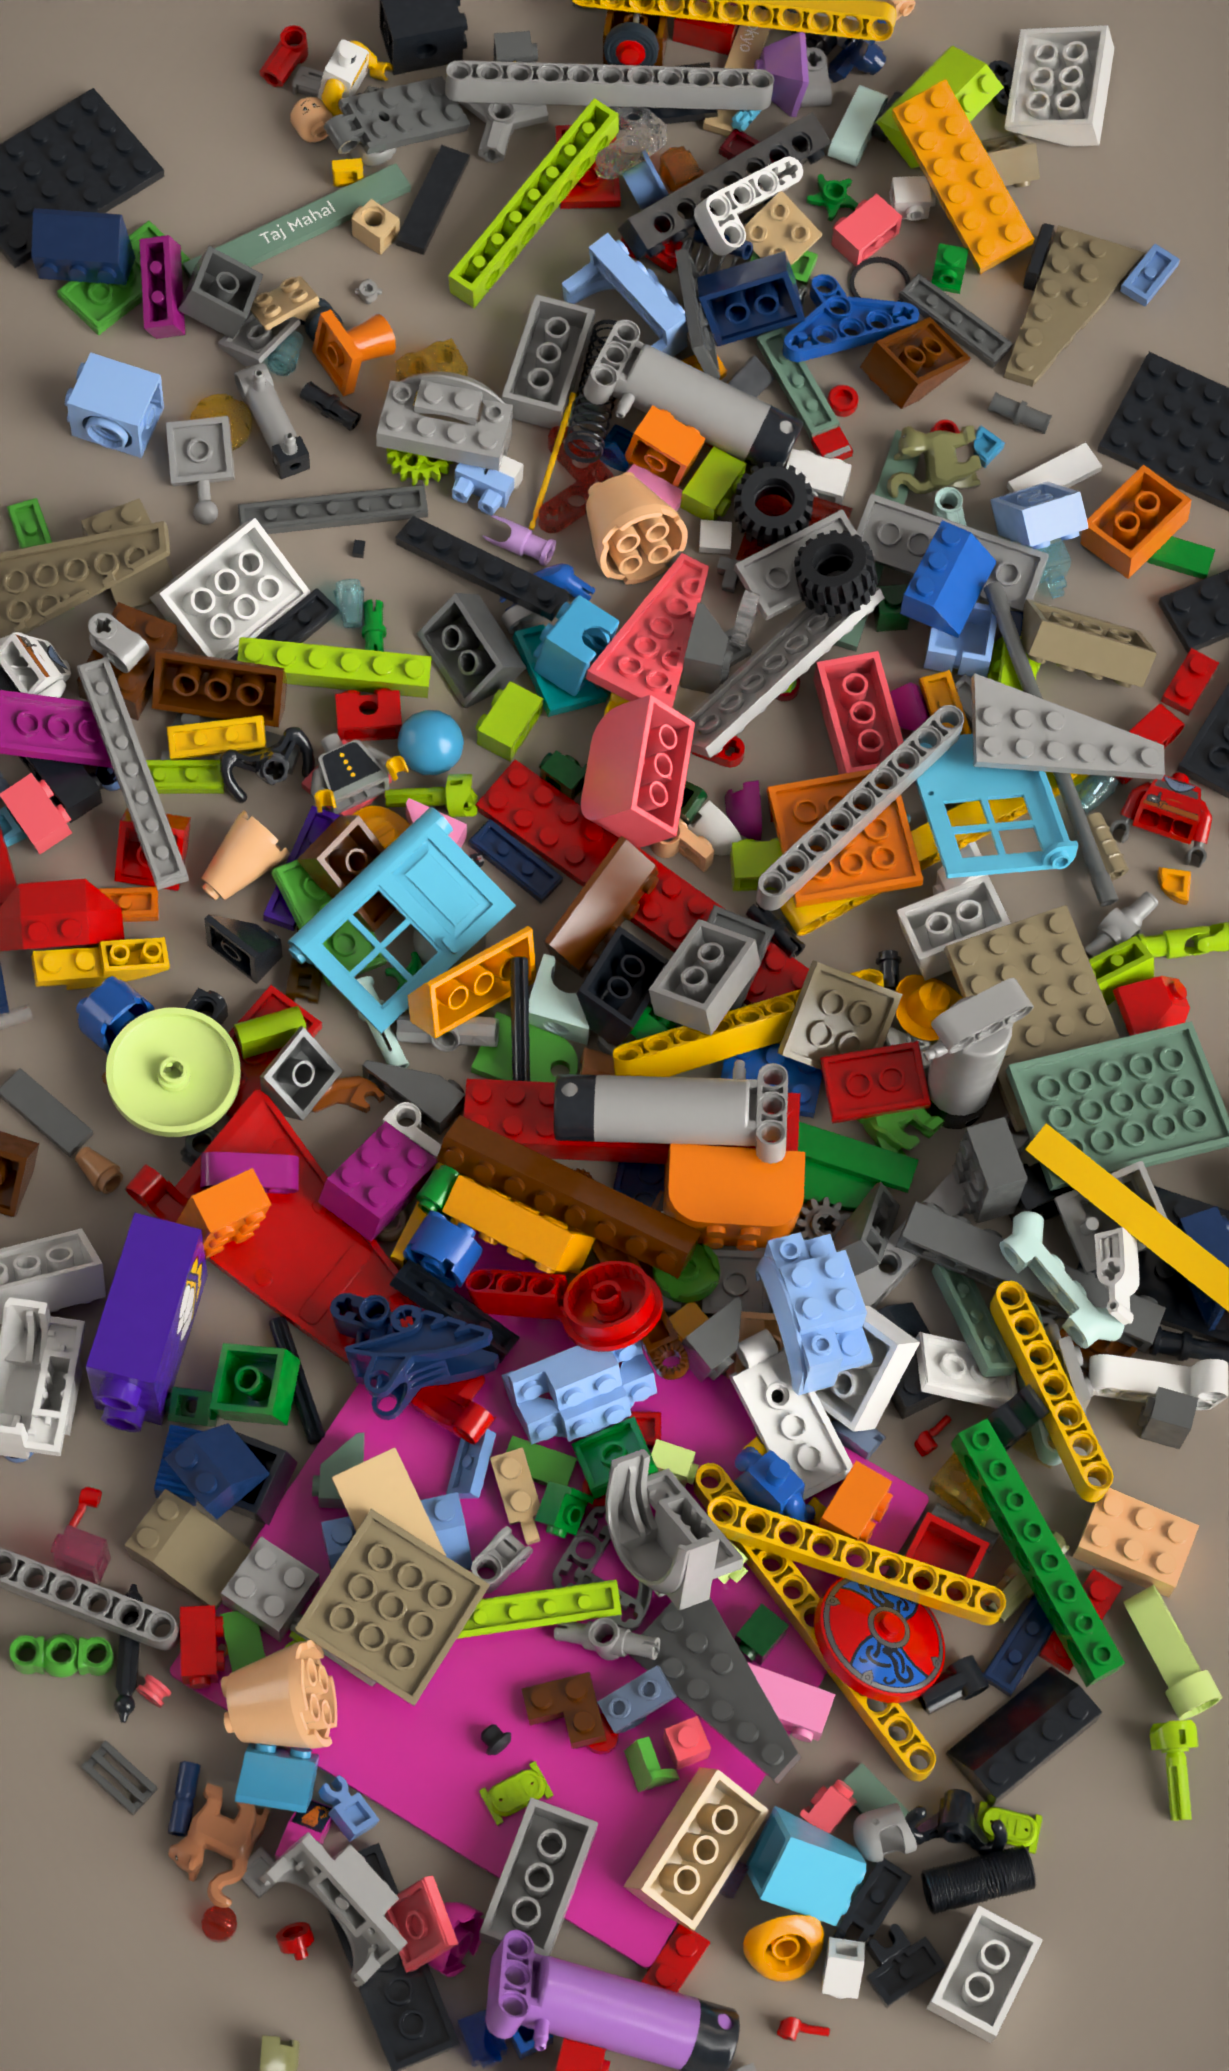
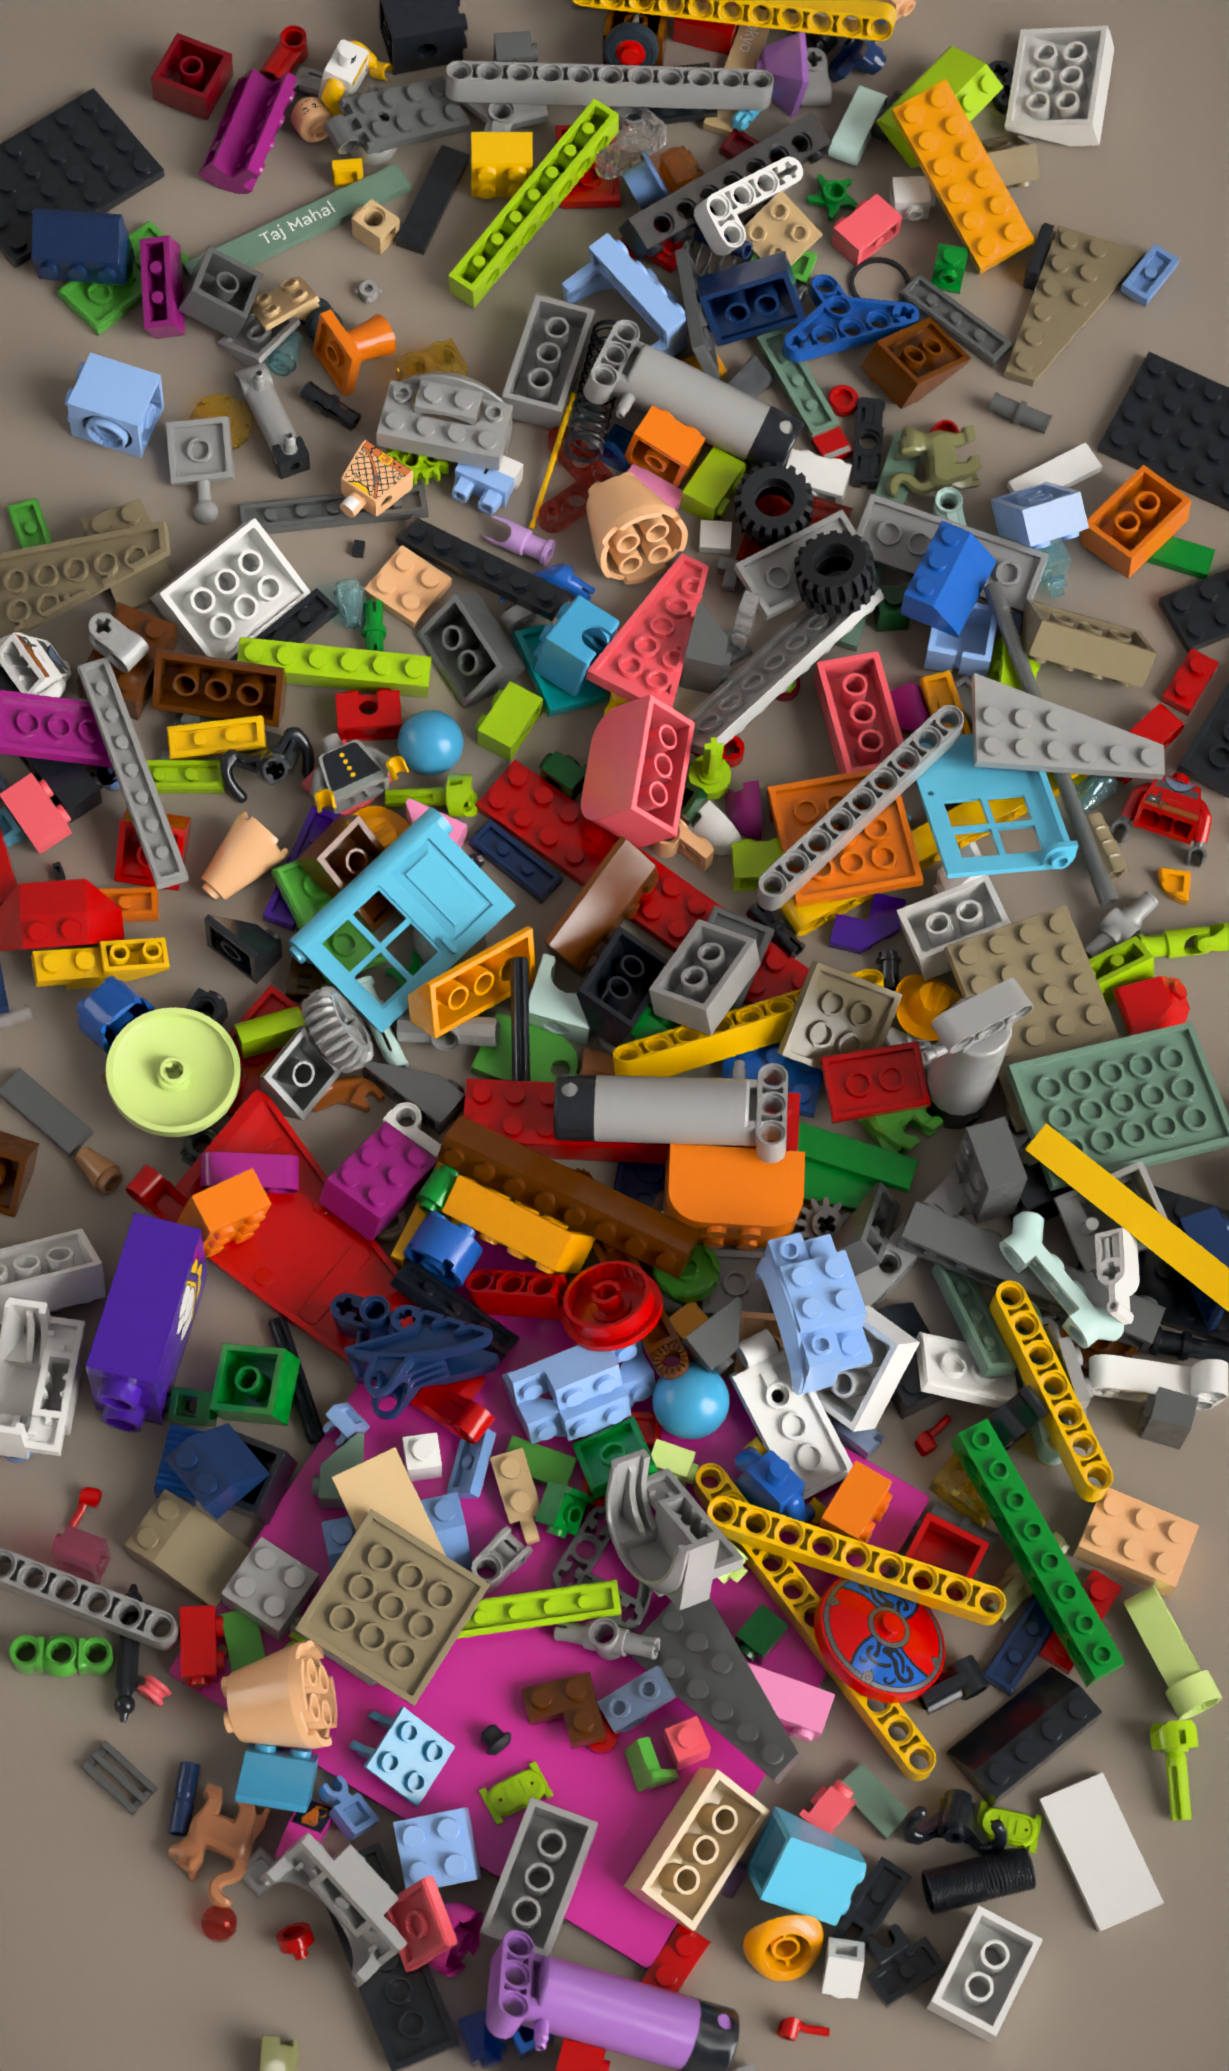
light grey helmet [853,1803,917,1862] -> none
dark azure tile [973,425,1005,468] -> none
none -> black piece [52,861,66,881]
none -> dark red brick [151,33,233,121]
none -> magenta brick [198,69,297,194]
none -> light grey gear [302,986,374,1073]
none -> light blue tile [323,1402,371,1446]
none -> light nougat torso [340,440,413,518]
none -> plate [349,1707,455,1807]
none -> light nougat plate [364,545,452,629]
none -> light blue brick [393,1808,482,1889]
none -> white brick [403,1433,442,1482]
none -> yellow brick [471,132,533,199]
none -> dark azure piece [652,1362,730,1440]
none -> lime piece [687,737,731,800]
none -> dark purple tile [829,893,906,954]
none -> black piece [850,397,886,490]
none -> white tile [1038,1772,1164,1932]

